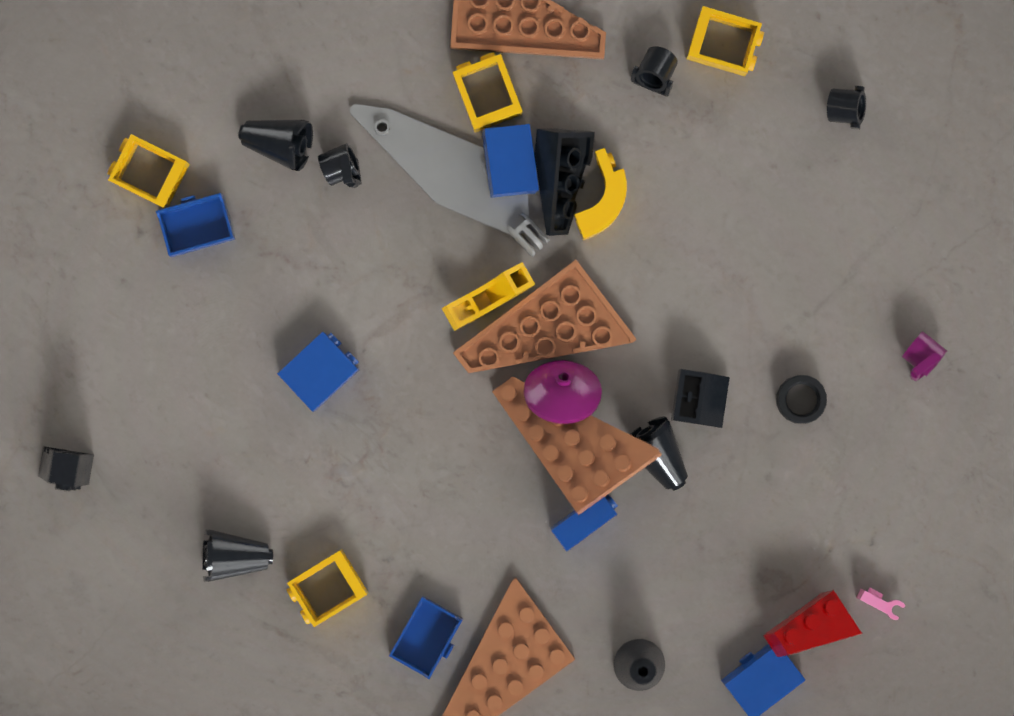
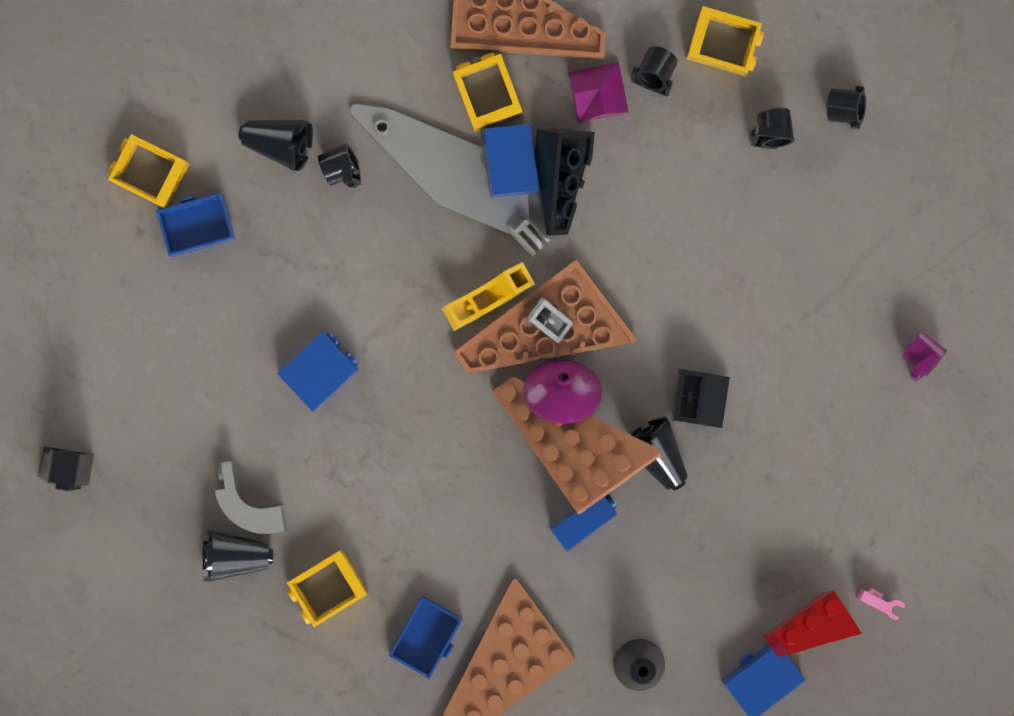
yellow arch [574,148,627,240] -> none
black tyre [776,375,827,424] -> none
none -> light grey arch [215,461,287,534]
none -> light grey slope [526,298,573,344]
none -> magenta slope [568,62,629,123]
none -> black piece [749,108,795,149]

